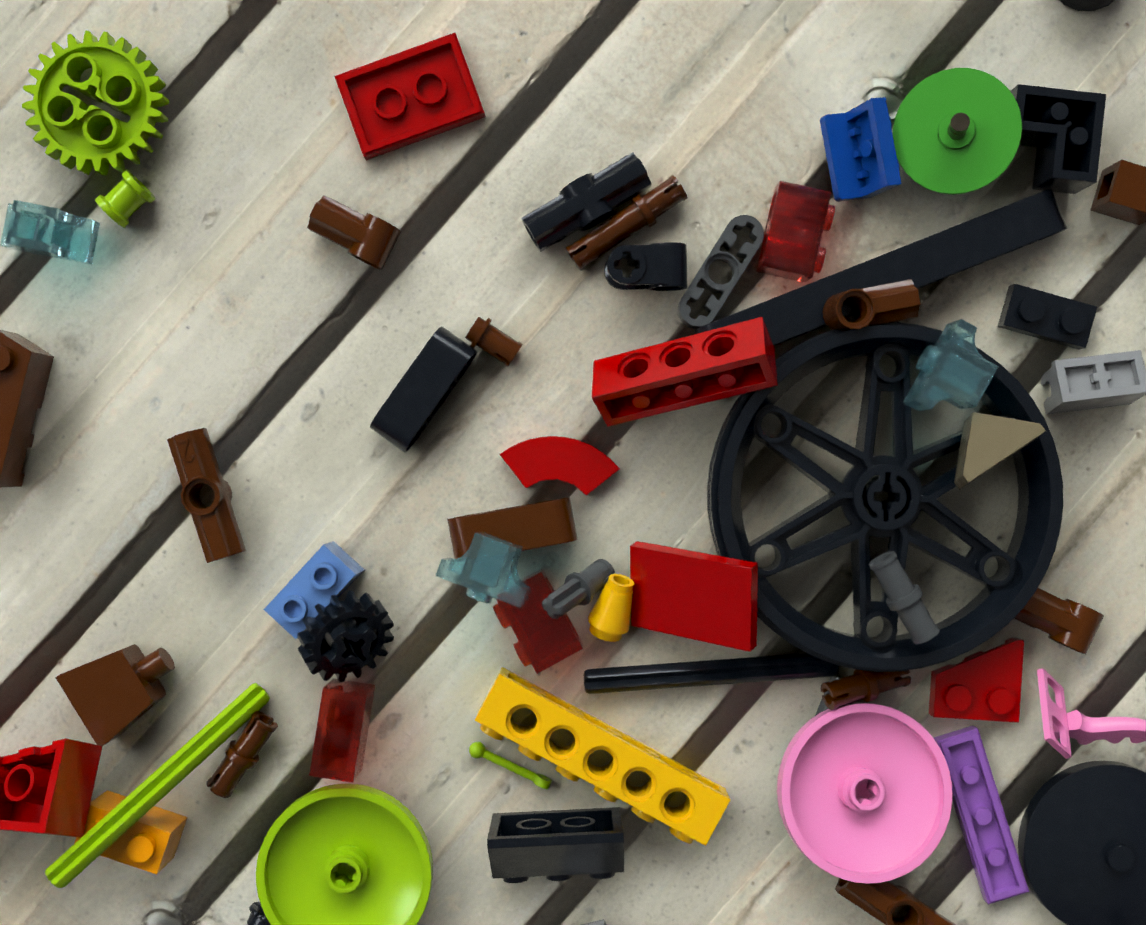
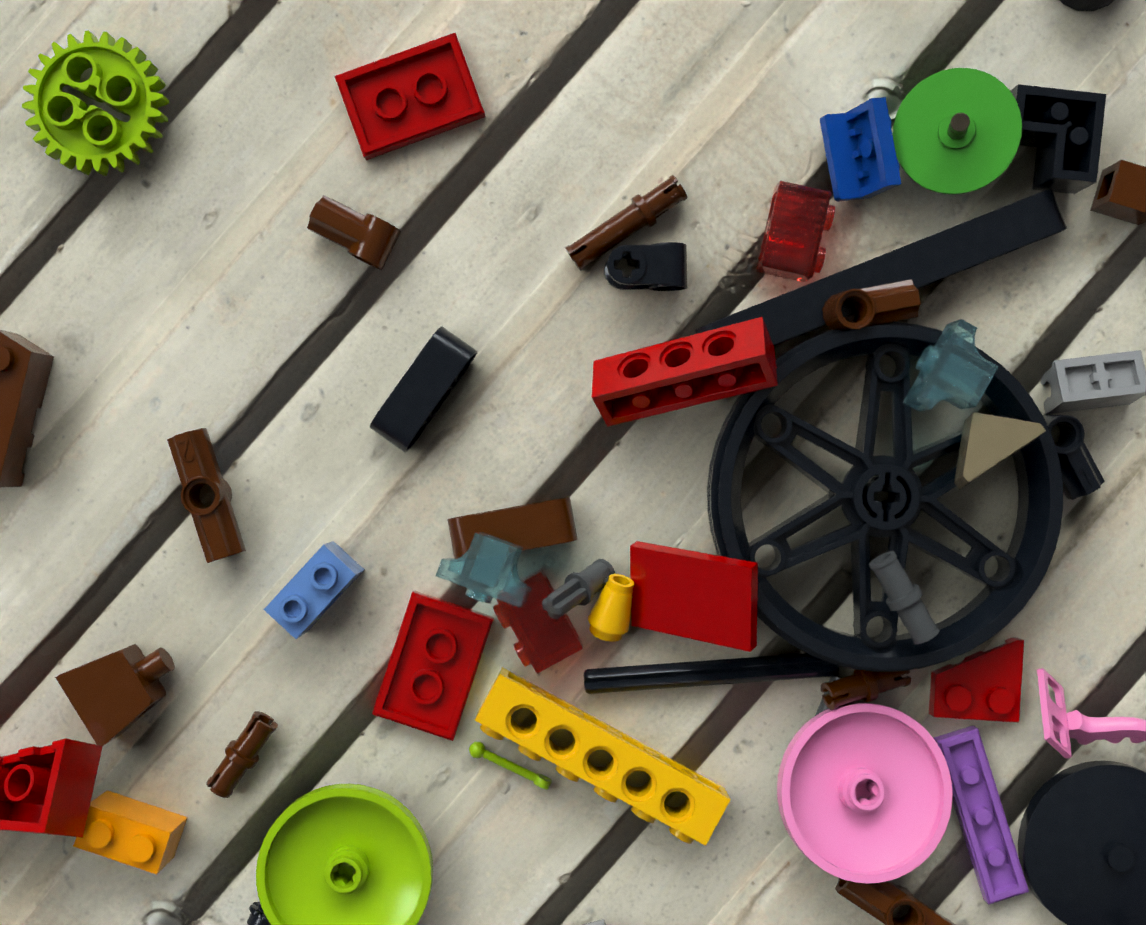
clear light blue brick [0,200,100,265] -> none
lime axle [45,683,270,888] -> none
lime bush [95,170,156,228] -> none
black gear [297,591,394,682] -> none
clear red brick [309,678,375,783] -> none
reddish brown pin [465,317,523,367] -> none
black slope [487,807,624,883] -> none
red tile [499,436,620,495] -> none
black piece [522,152,652,252] -> none
dark grey beam [678,215,764,329] -> none
black plate [997,284,1097,350] -> none
reddish brown piece [1014,588,1104,655] -> none
none -> red tile [372,591,494,741]
none -> black piece [1043,414,1105,500]

